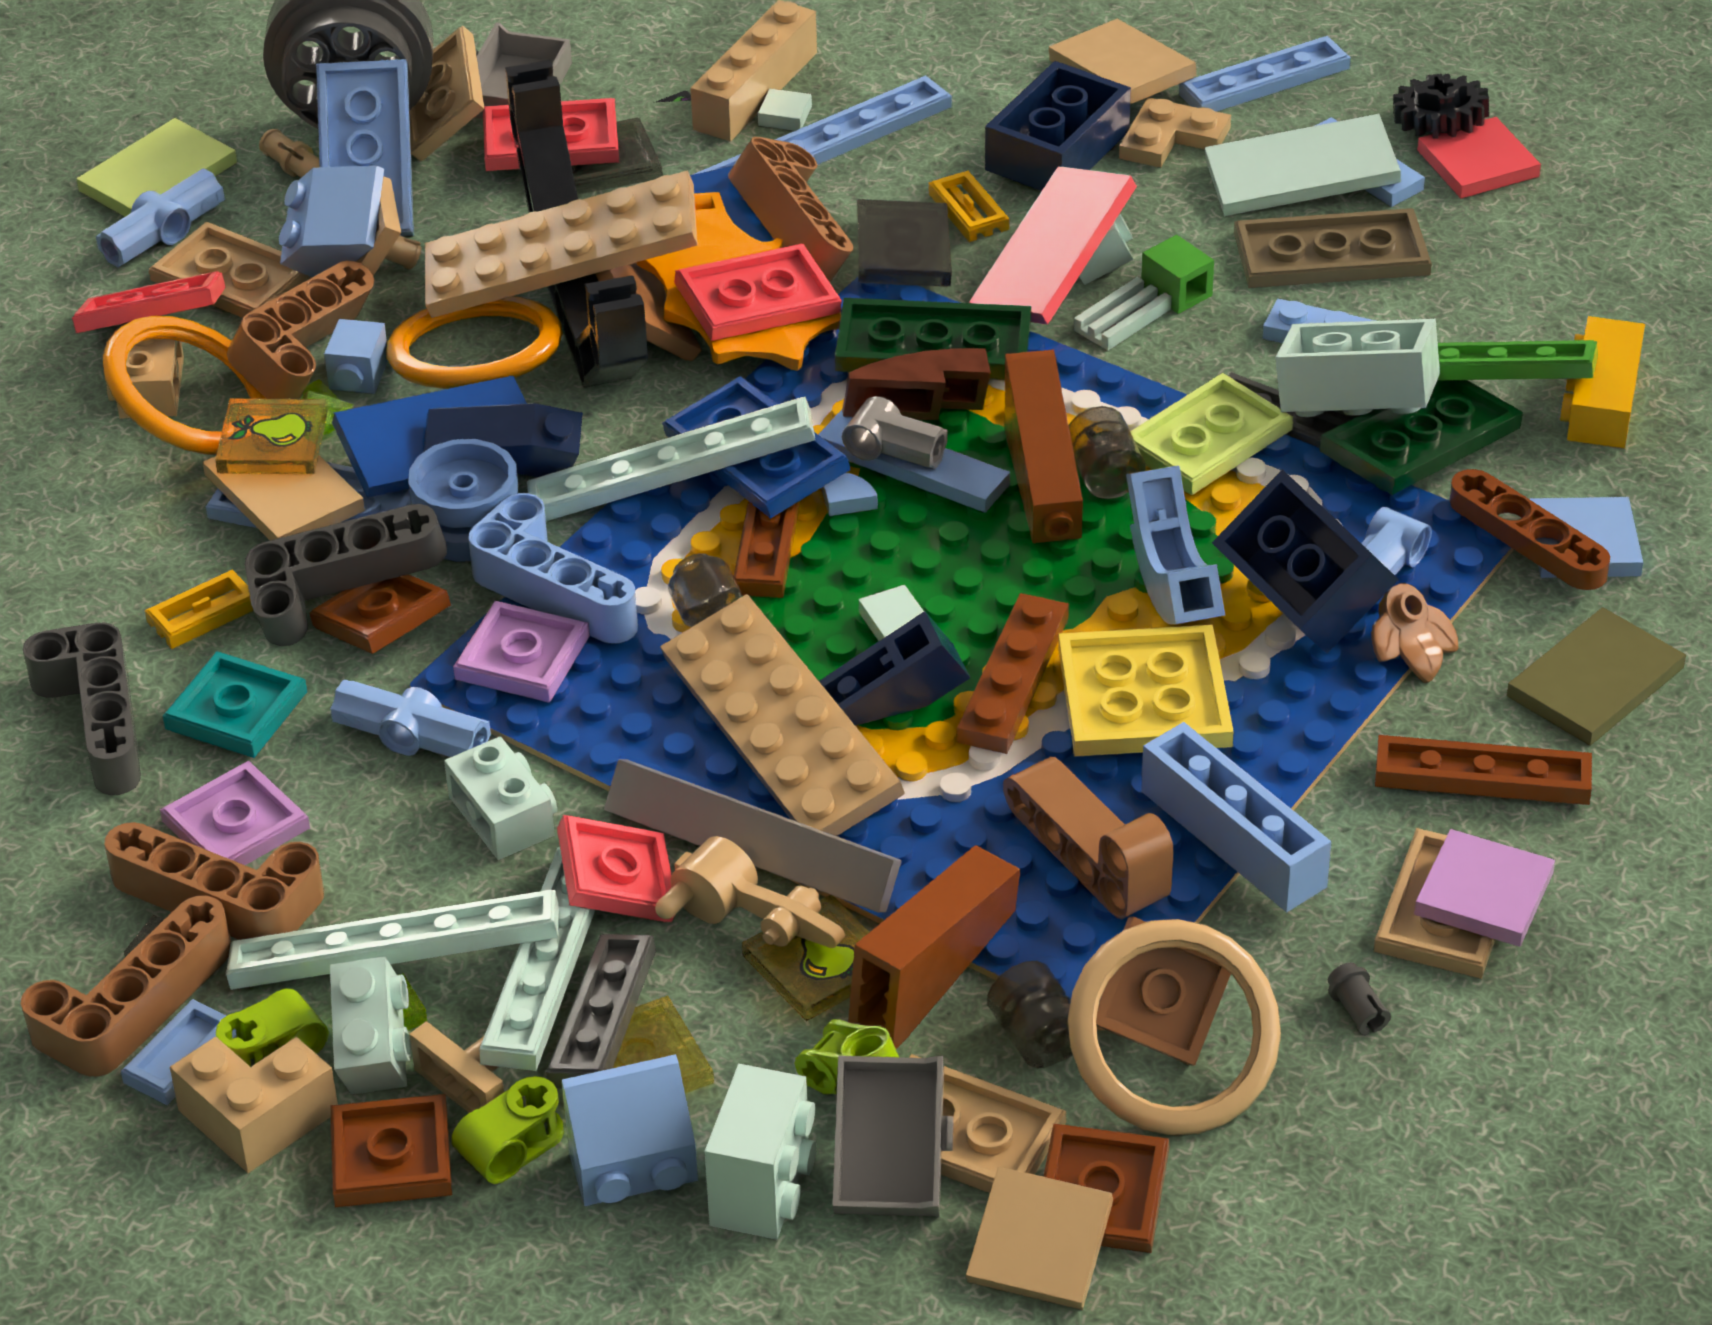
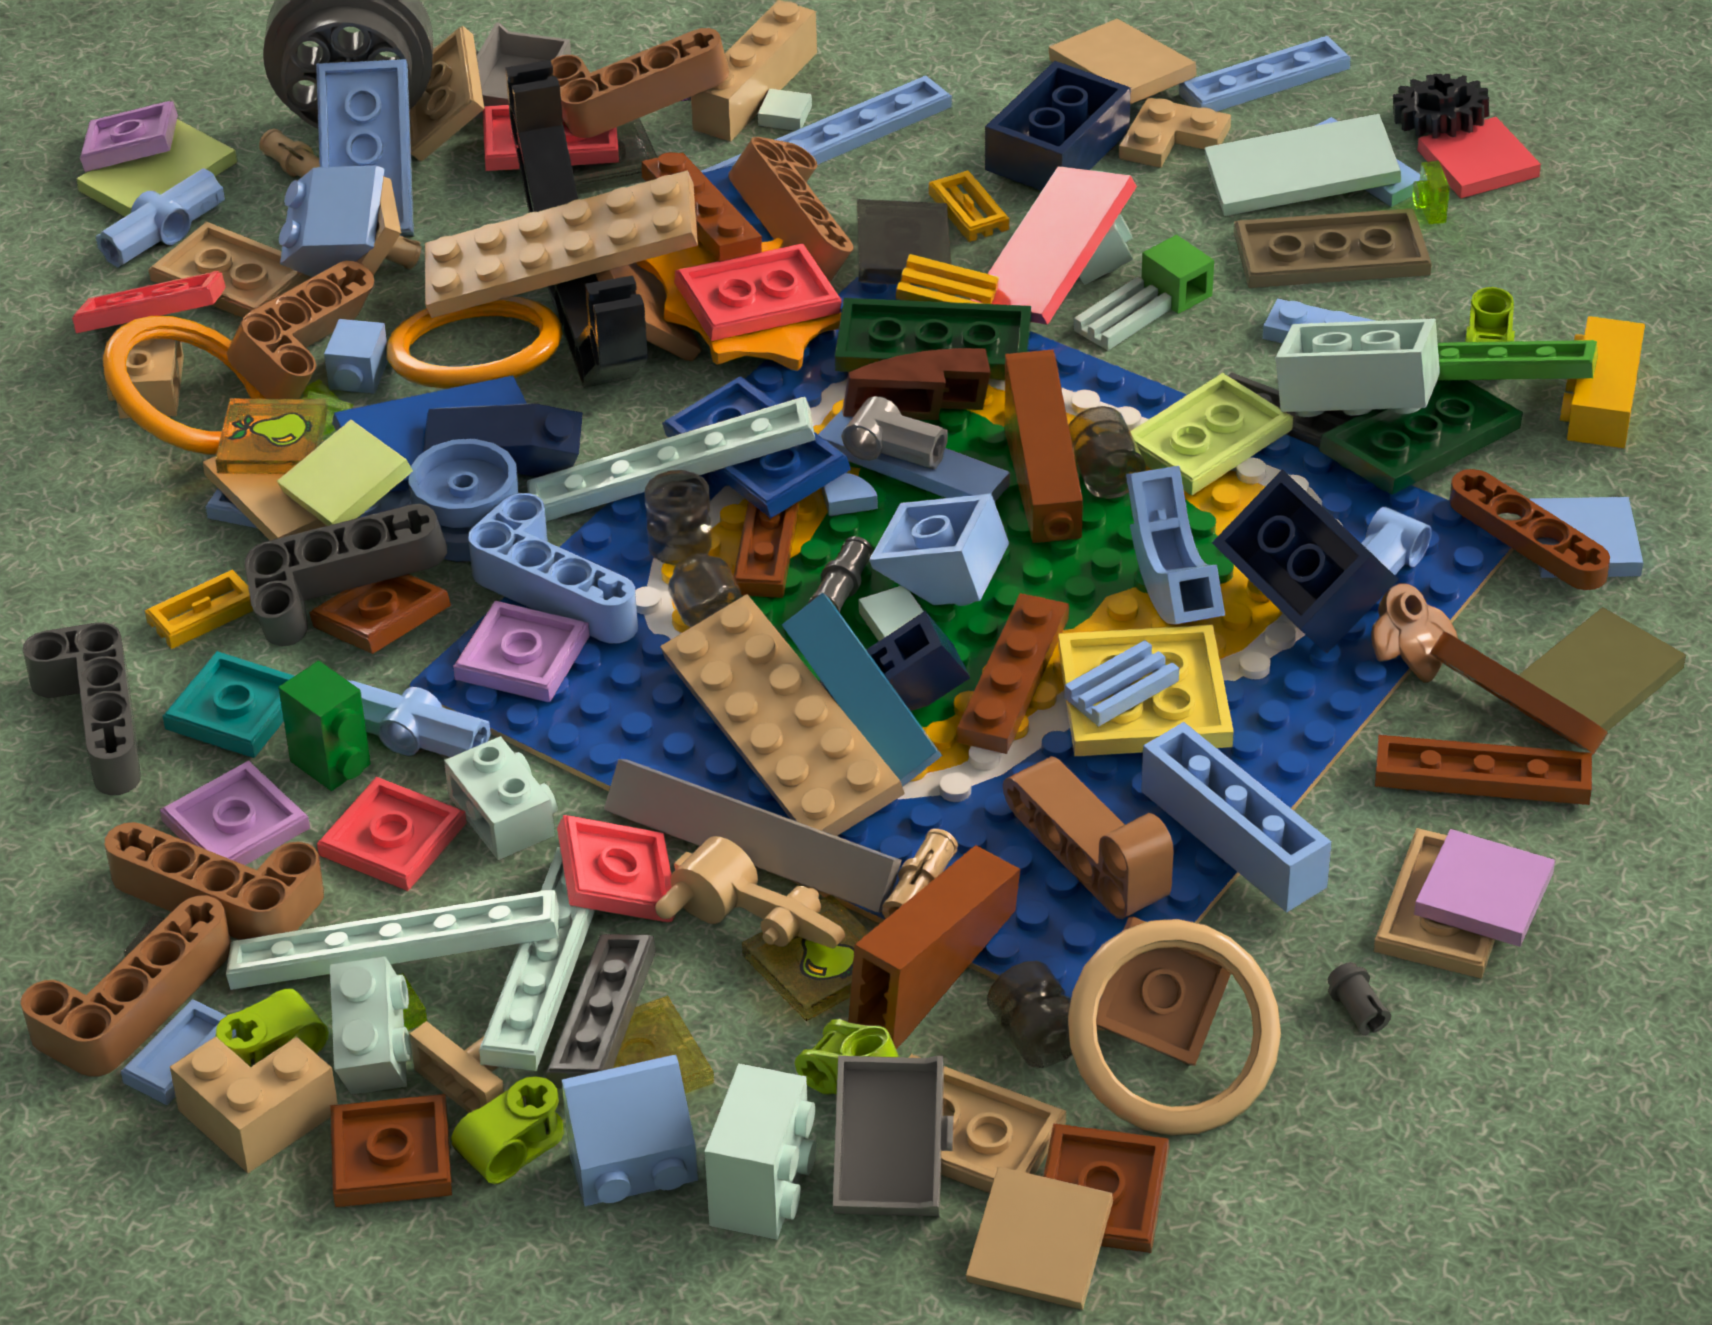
none -> lavender tile [80,101,178,172]
none -> yellowish green tile [277,420,413,526]
none -> green brick [278,660,371,791]
none -> coral tile [317,777,467,891]
none -> medium nougat beam [551,28,729,138]
none -> dark orange plate [642,152,762,262]
none -> clear smoke wheel [645,470,712,565]
none -> dark azure tile [782,593,942,787]
none -> dark grey pin [808,536,873,613]
none -> light blue slope [869,494,1009,606]
none -> tan pin [882,829,958,918]
none -> yellow tile [896,254,999,304]
none -> light blue tile [1064,640,1179,727]
none -> clear neon green plate [1413,161,1450,224]
none -> dark orange beam [1429,631,1608,755]
none -> lime piece [1465,287,1515,342]

